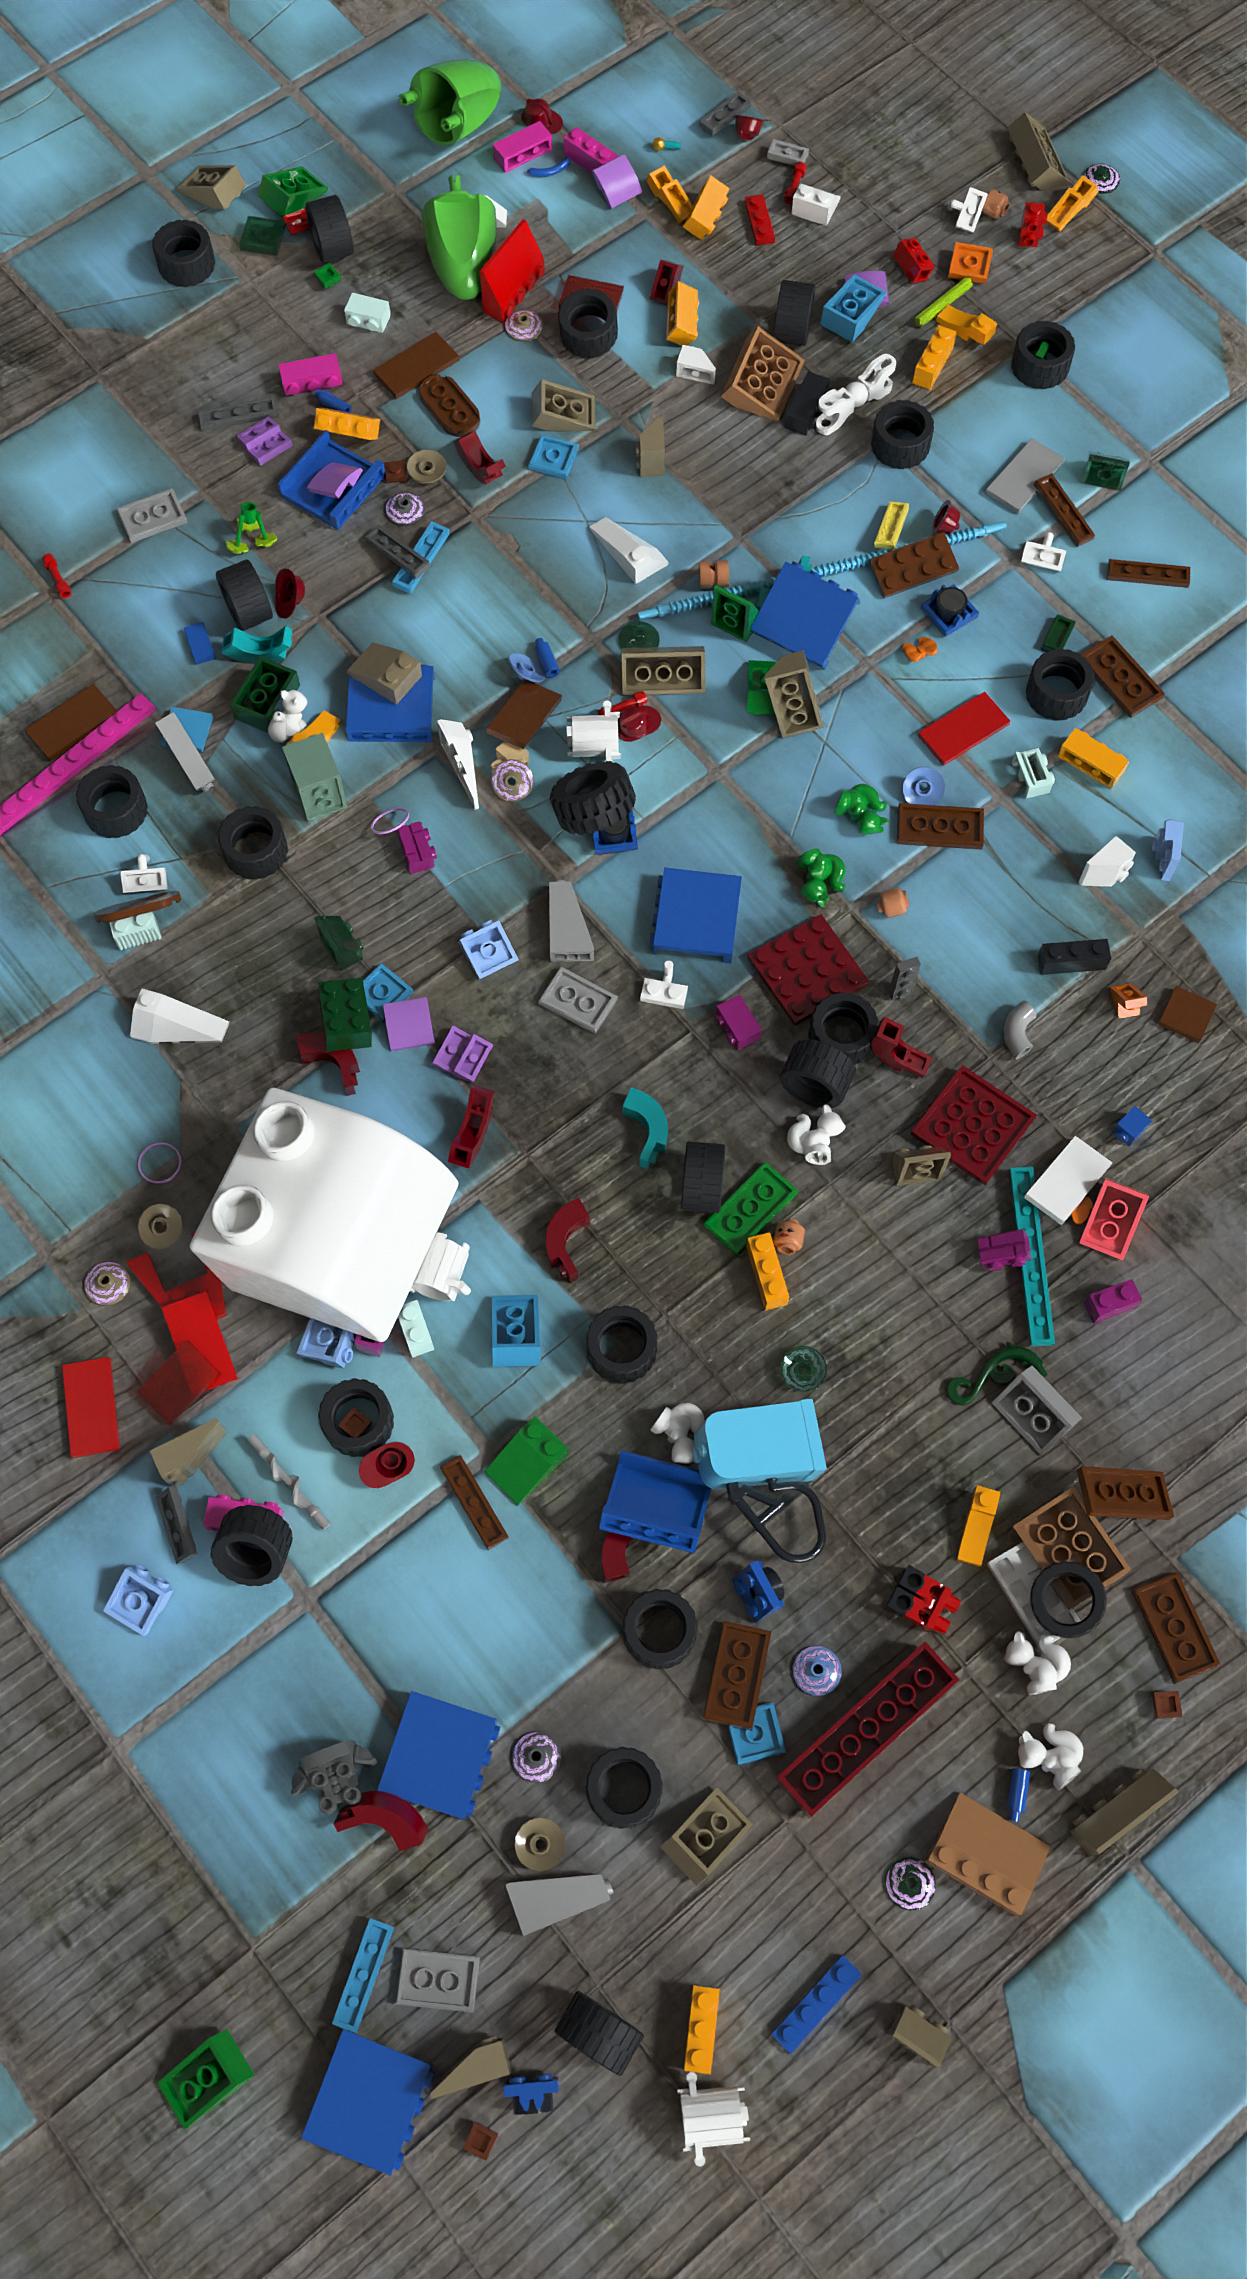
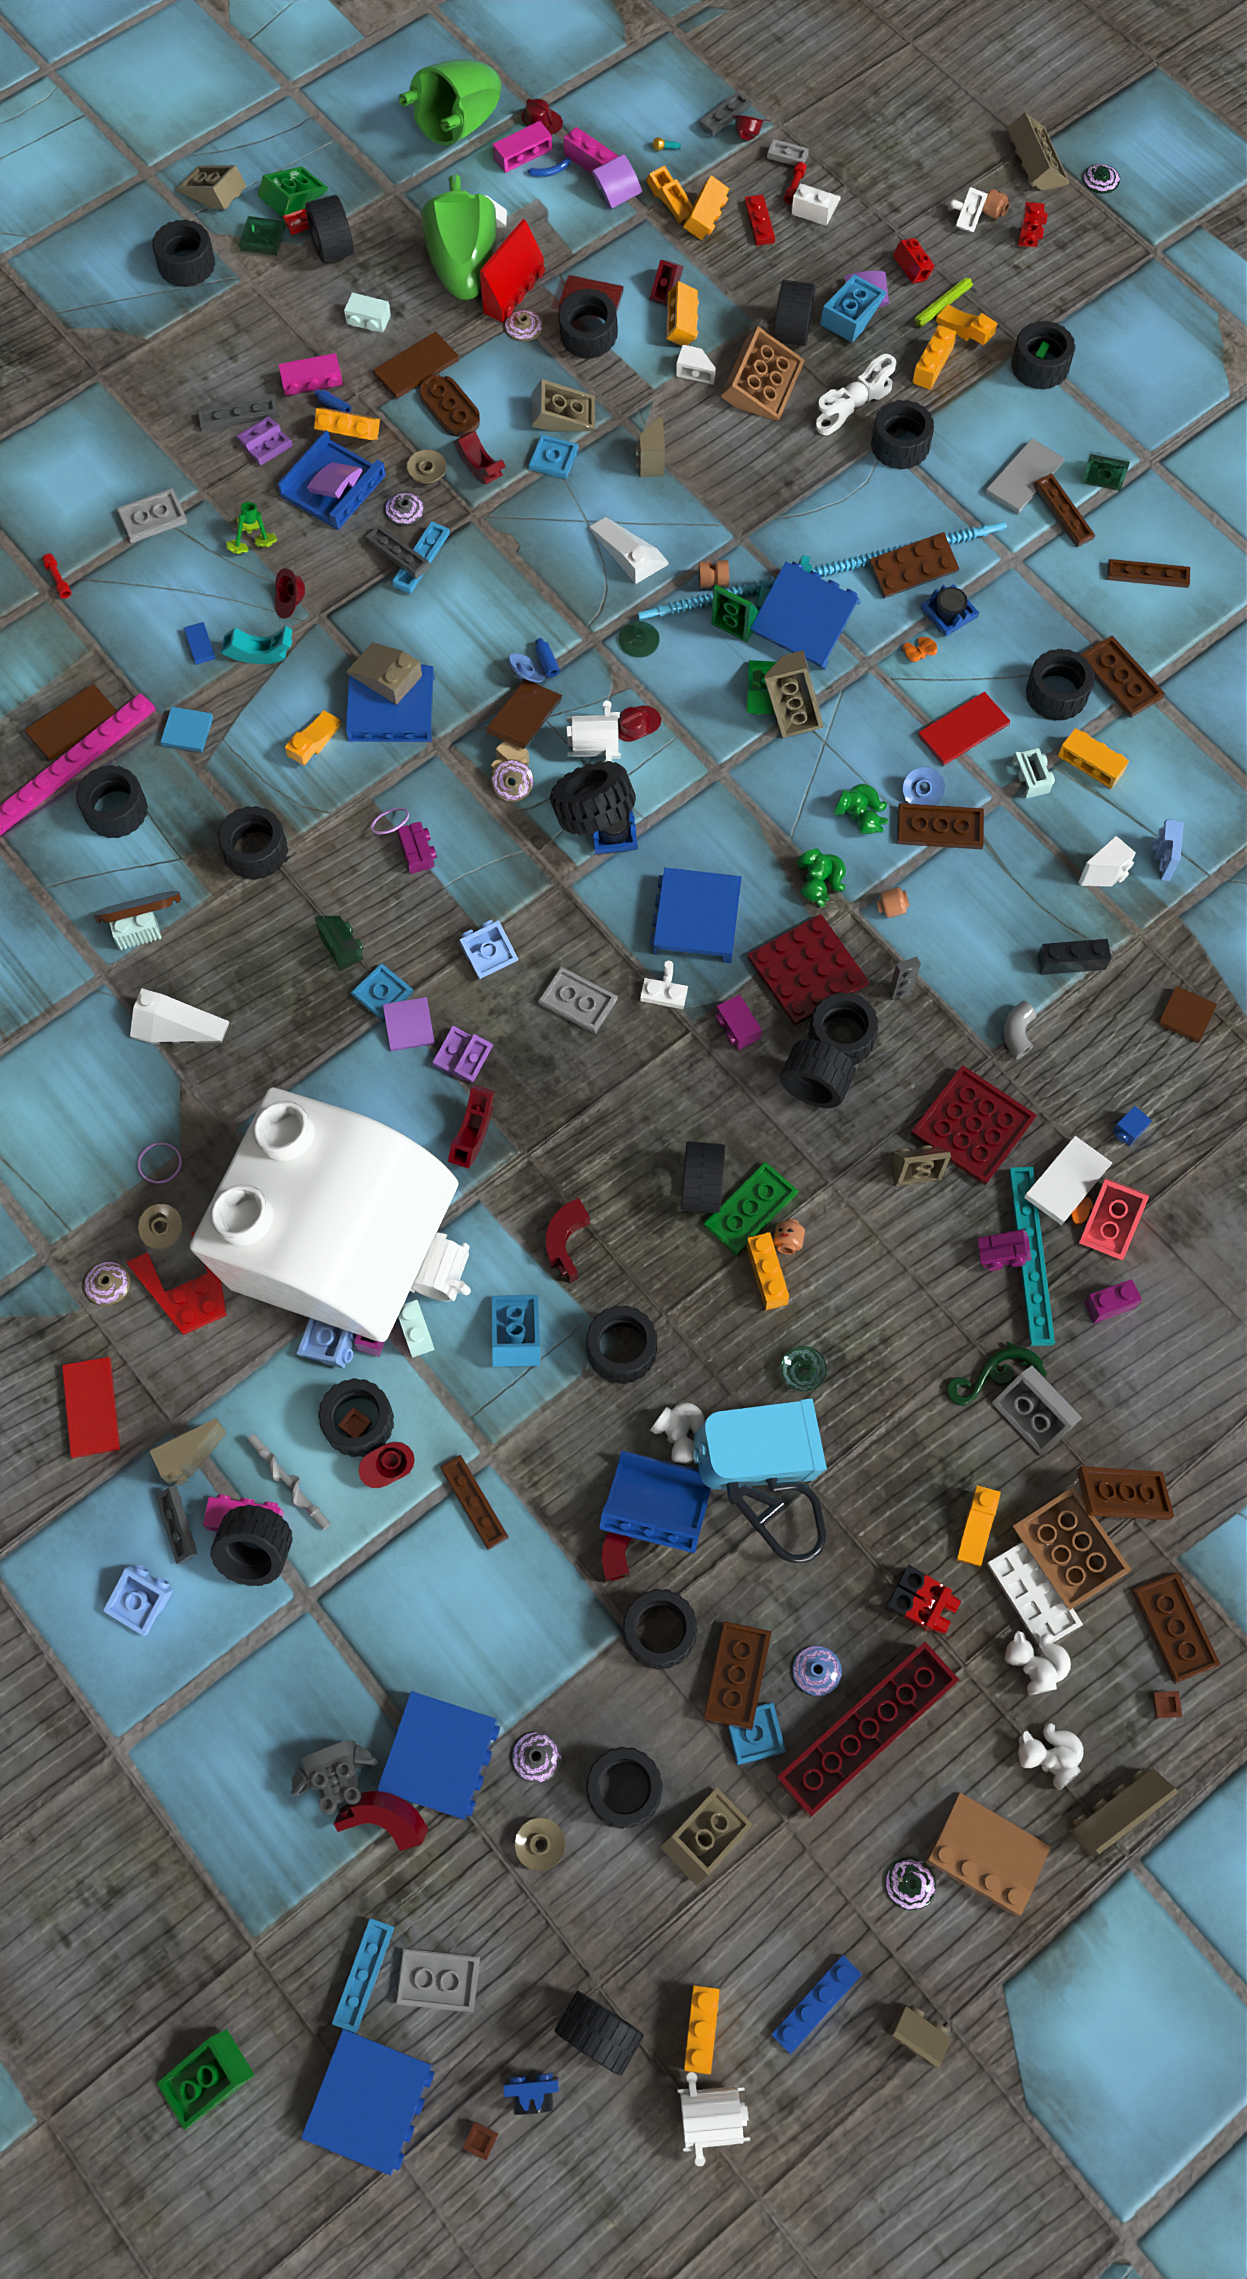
white plate [120,854,168,893] -> none
clear red tile [137,1340,221,1425] -> none
light grey slope [156,712,216,793] -> none
red tile [161,1291,238,1396] -> none
black tyre [216,559,273,631] -> none
dark green brick [230,656,300,733] -> none
white animal [268,690,307,743] -> none
sand green container [282,733,348,821] -> none
dark red arch [296,1032,360,1096] -> none
green plate [314,263,341,290] -> none
dark green brick [318,978,372,1052] -> none
copper plate [384,460,407,484] -> none
dark tan slope [430,2035,512,2099] -> none
white wedge [437,719,479,810] -> none
green slope [485,1416,569,1506] -> none
light grey slope [505,1874,614,1936] -> none
light grey slope [549,880,594,962] -> none
red bar [597,691,648,715] -> none
dark tan slope [621,646,705,695] -> none
teal arch [623,1087,668,1170] -> none
blue piece [732,1561,785,1624] -> none
black brick [785,371,831,436] -> none
white animal [787,1104,846,1165] -> none
dark red arch [871,1017,932,1078] -> none
light yellow plate [874,501,909,550] -> none
dark red piece [932,500,960,536] -> none
orange plate [948,242,993,284] -> none
blue cylinder [1006,1768,1030,1822] -> none
white plate [1021,532,1066,572] -> none
black tyre [1030,1561,1107,1638] -> none
dark green tile [1040,614,1076,652] -> none
light orange slope [1046,175,1098,232] -> none
orange slope [1110,983,1147,1018] -> none

